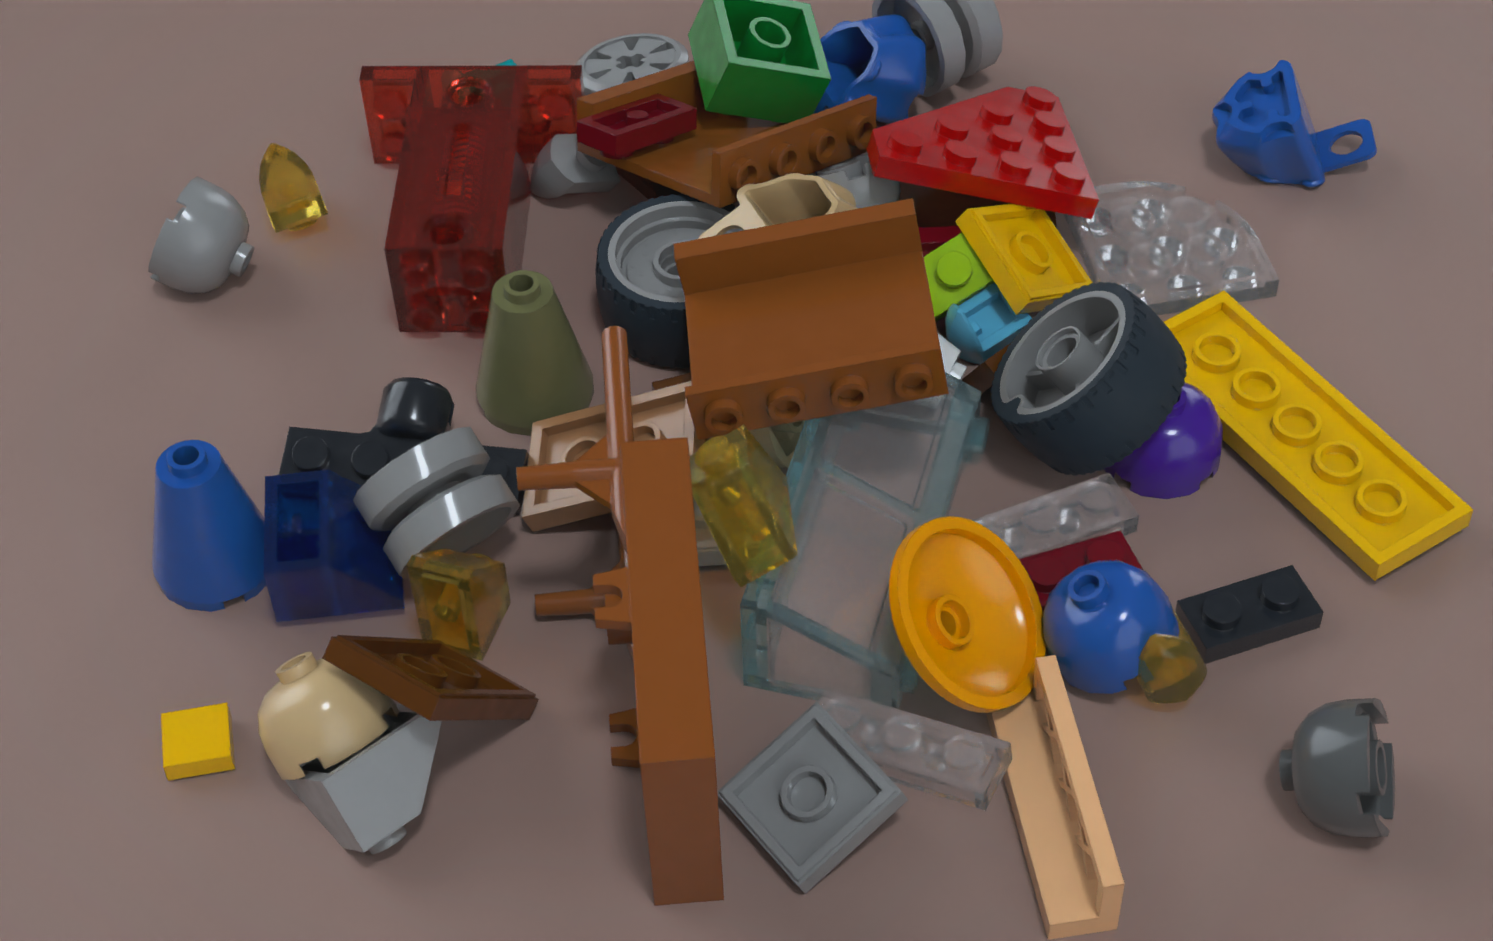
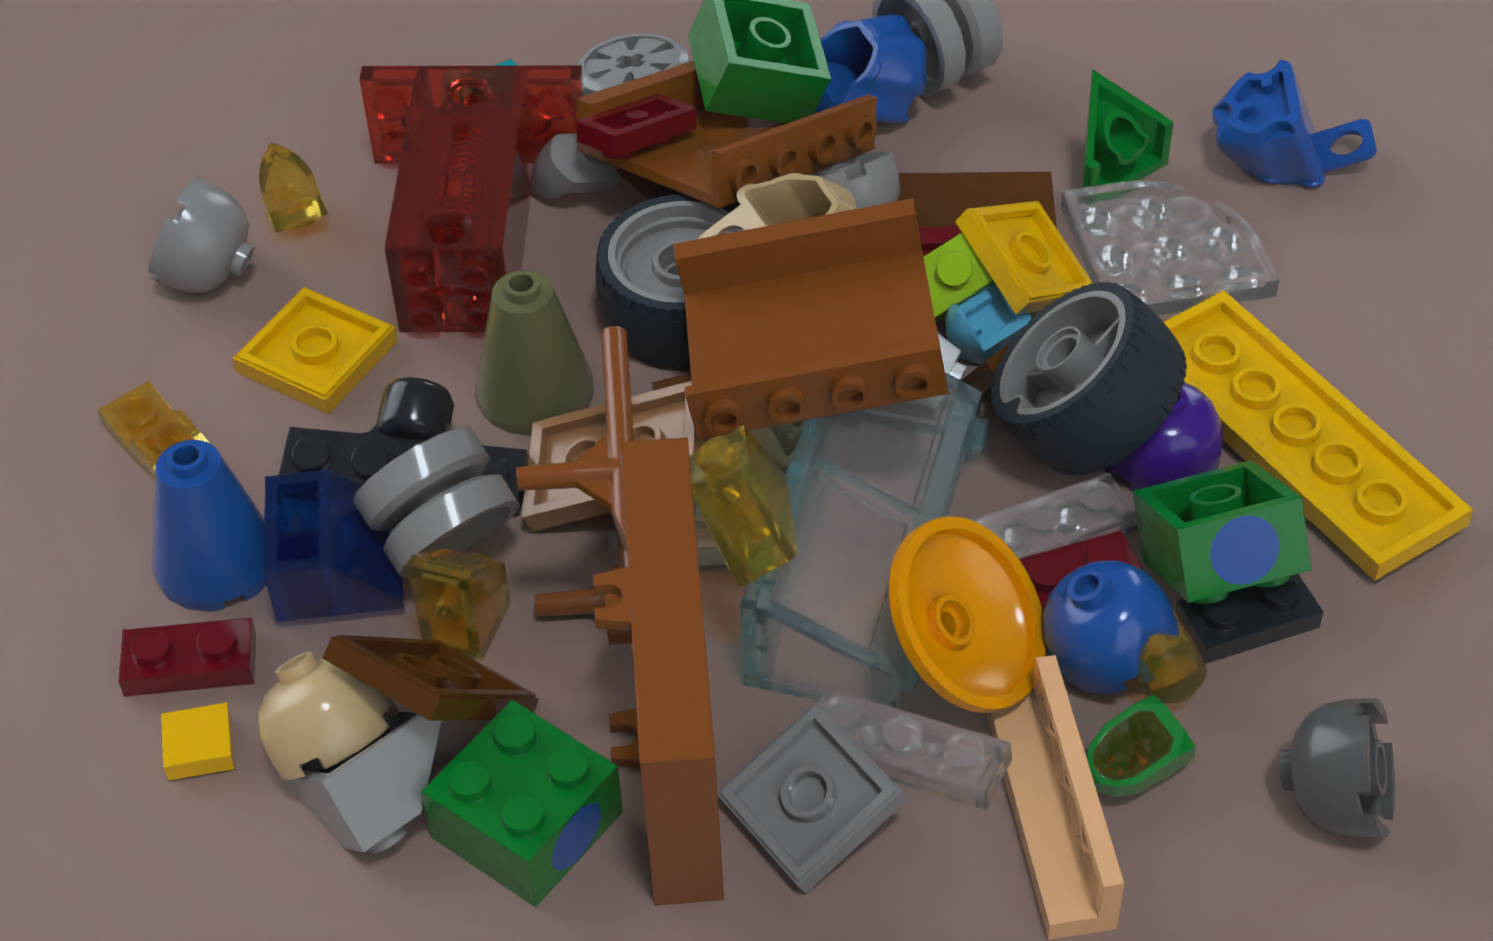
red plate [867,86,1099,219] -> none
none -> clear yellow slope [98,381,209,480]
none -> dark red plate [118,617,256,697]
none -> yellow tile [232,287,398,414]
none -> green brick [421,700,623,908]
none -> green slope [1081,69,1174,211]
none -> rock [1084,695,1196,797]
none -> green brick [1132,460,1312,604]

